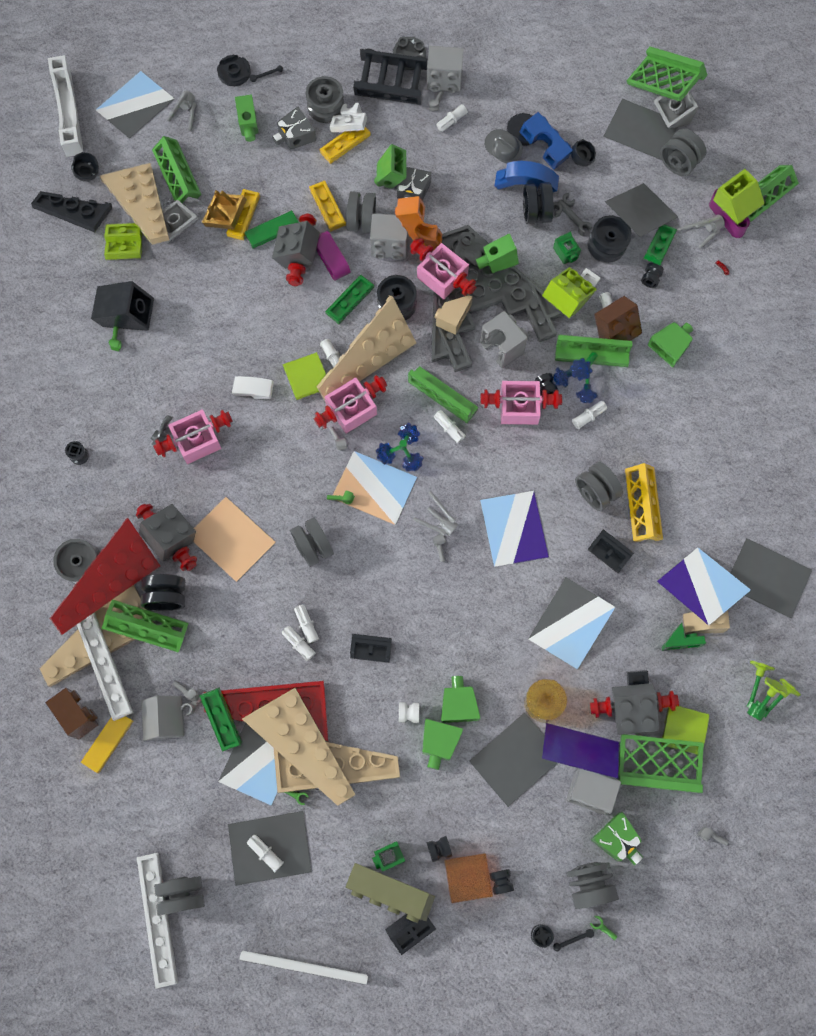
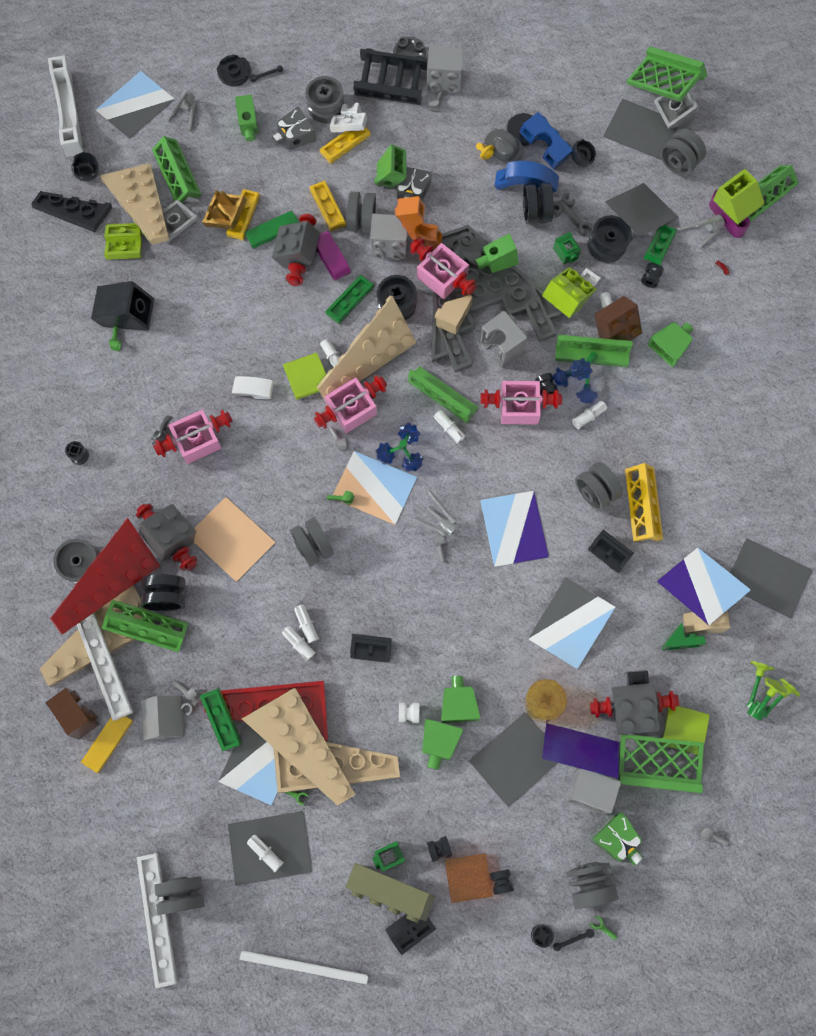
white axle [436,104,468,132] -> none
none -> yellow plate [476,143,494,160]

